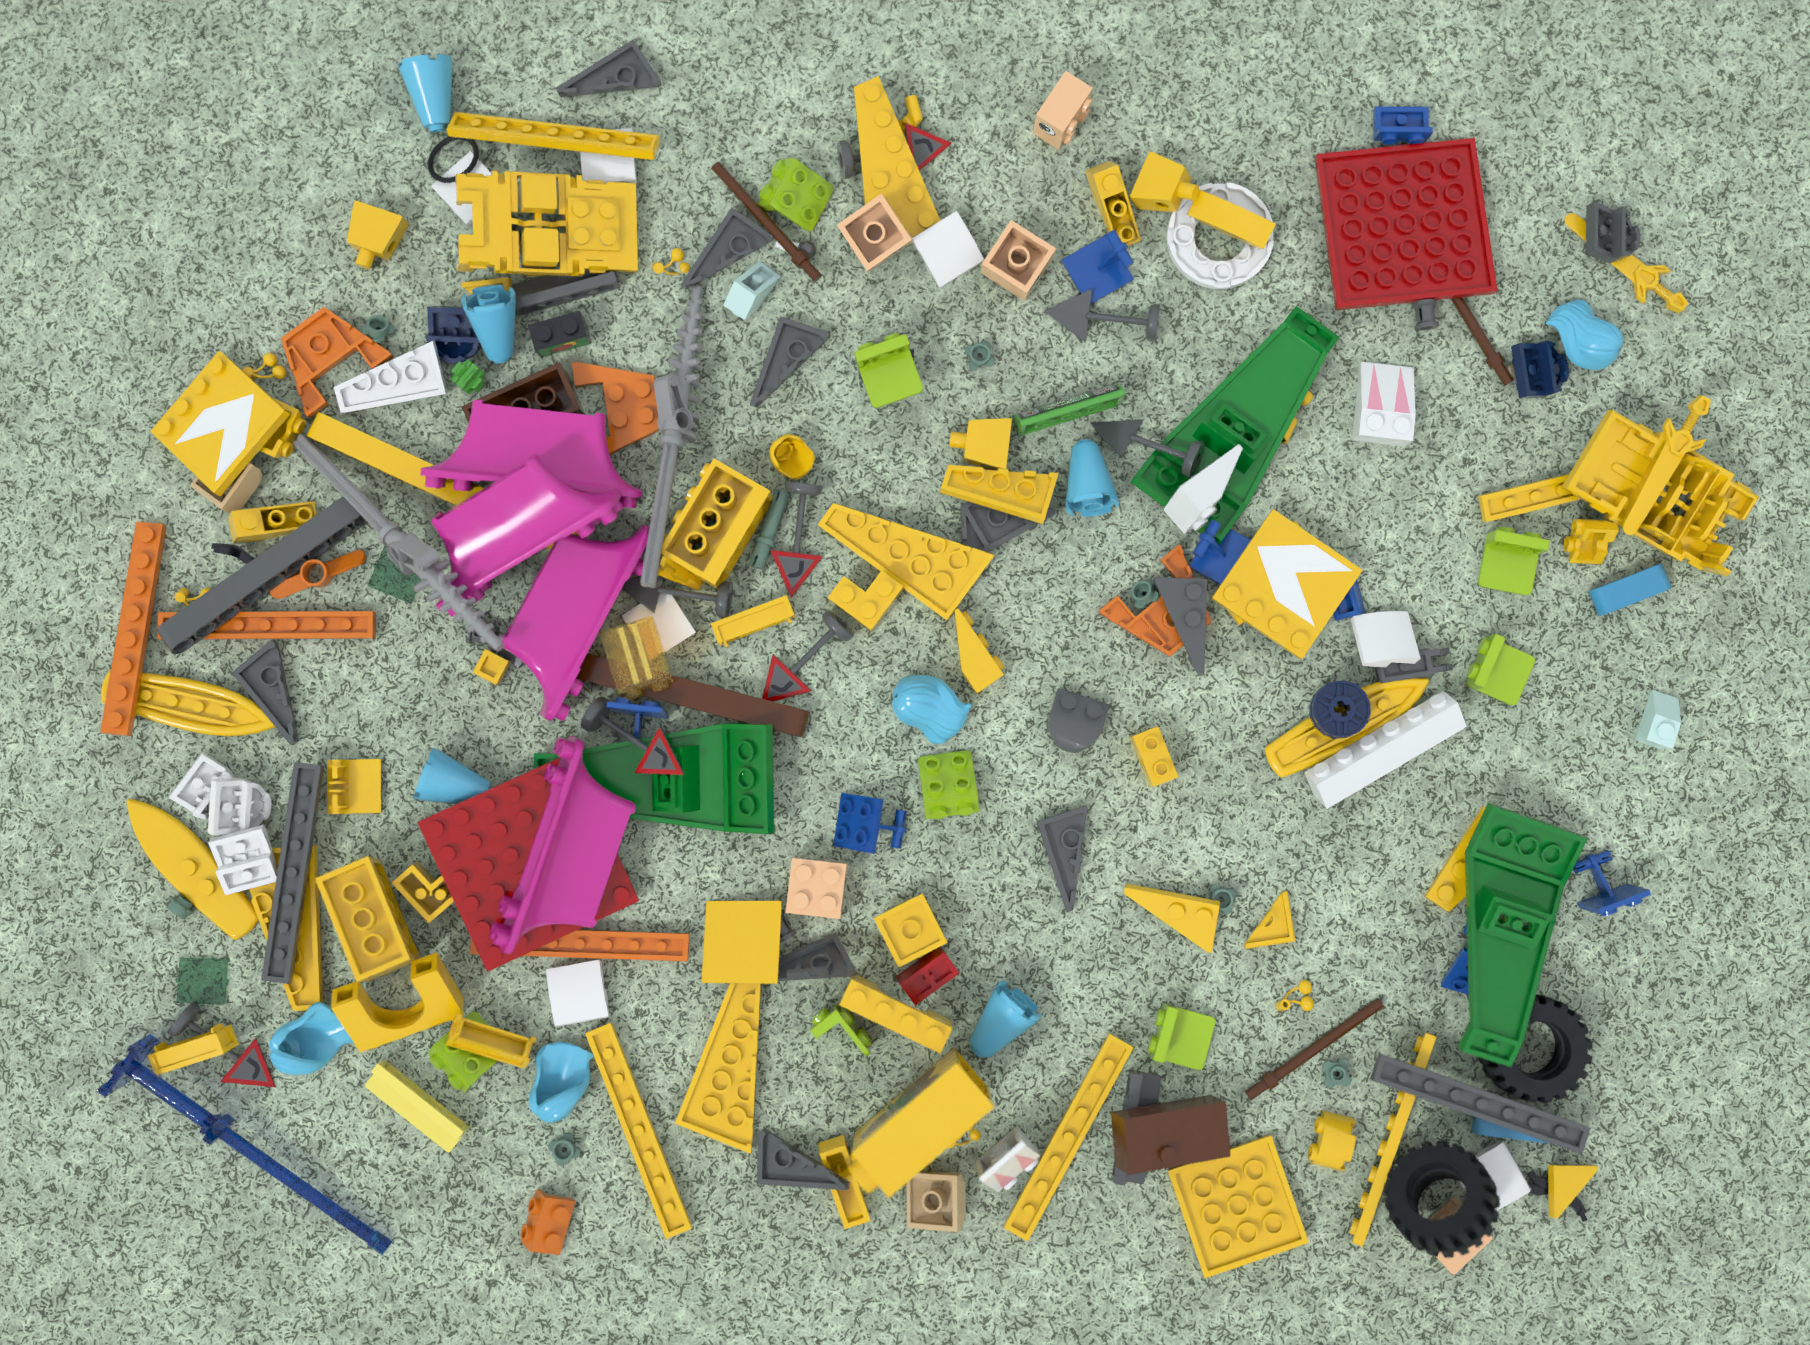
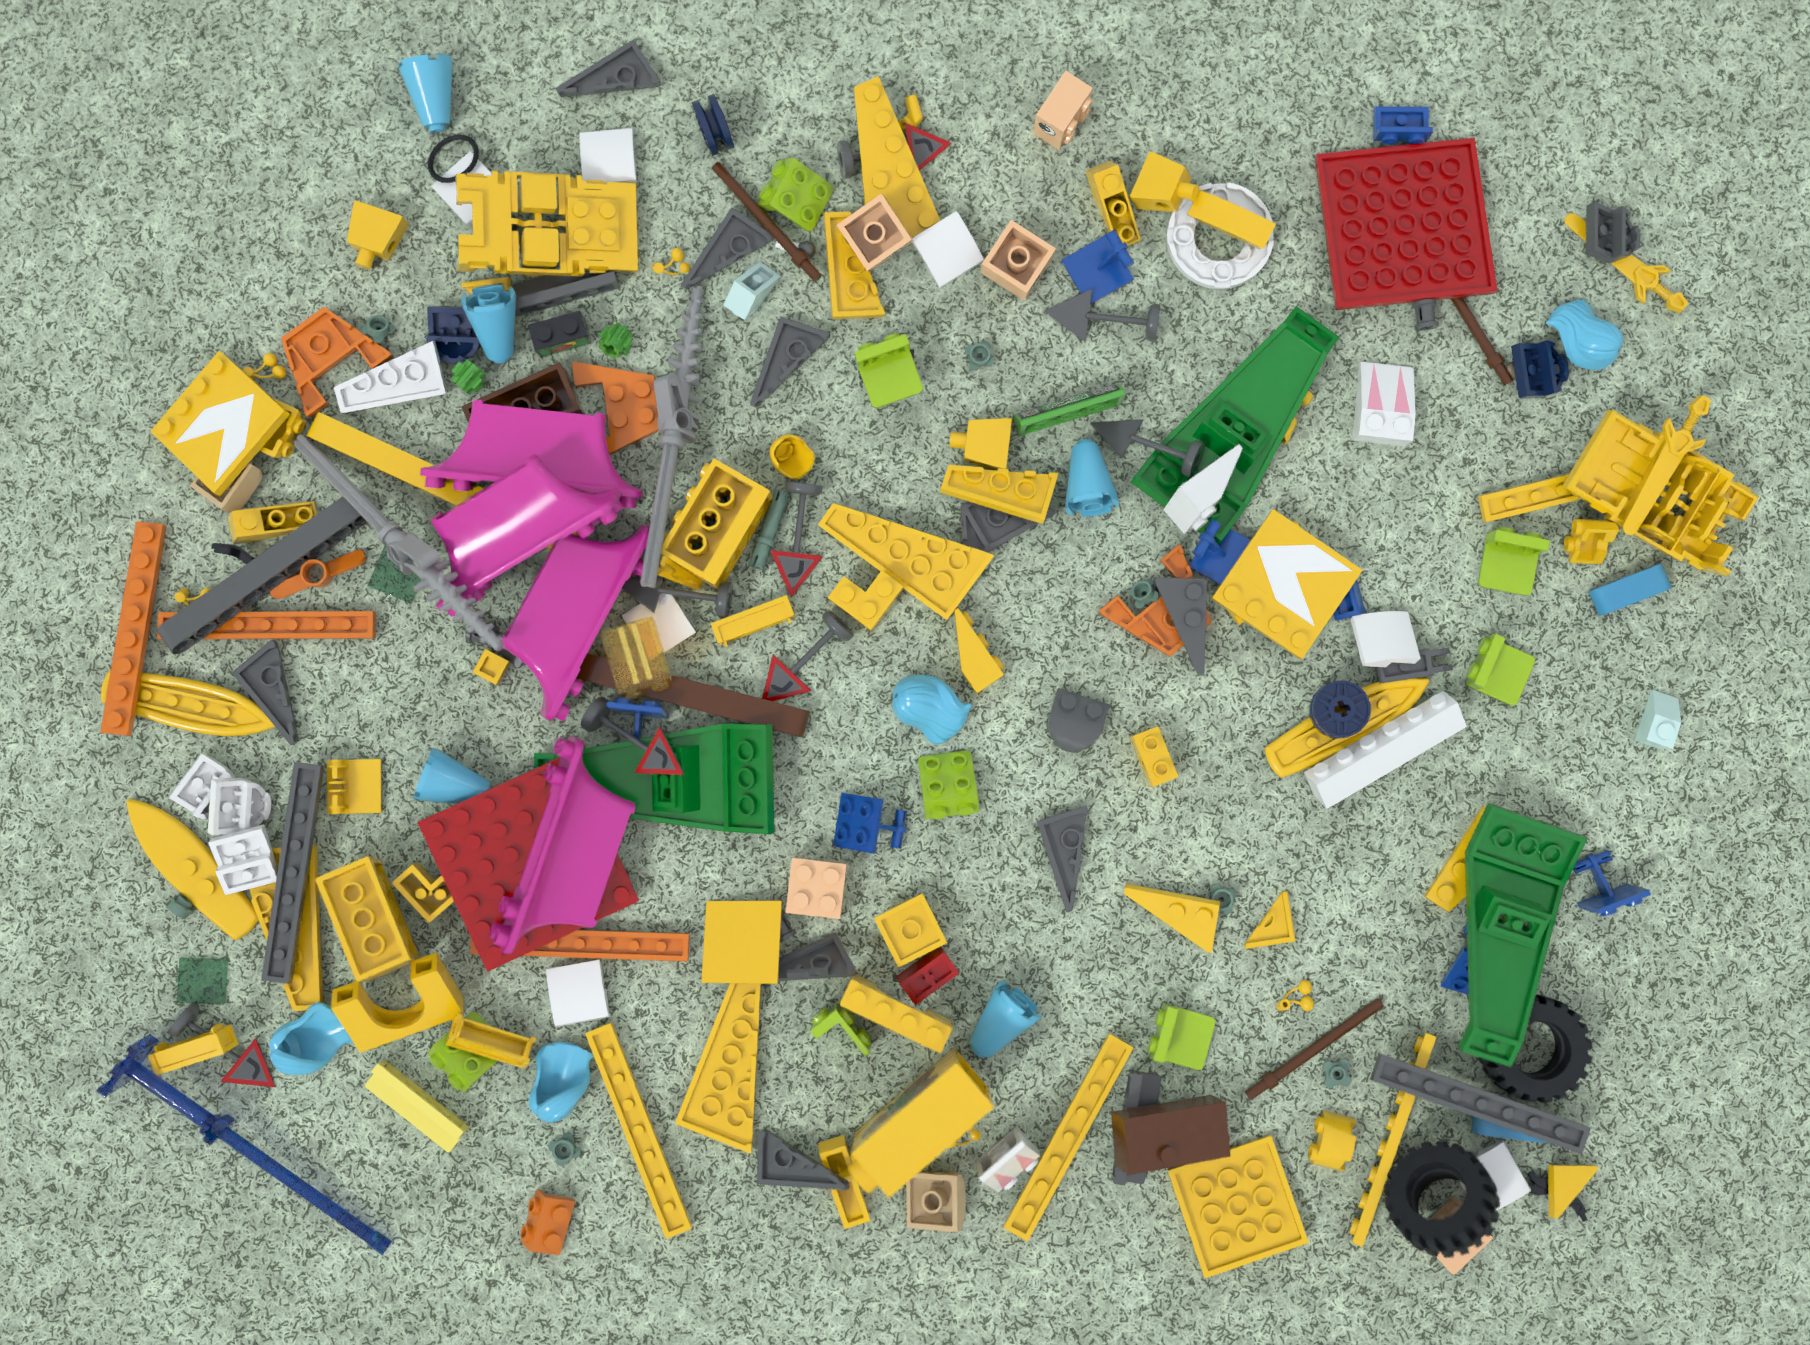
yellow tile [446,112,661,160] -> none
none -> bright green gear [598,323,633,359]
none -> dark blue wheel [691,94,735,156]
none -> yellow wing [823,211,886,320]

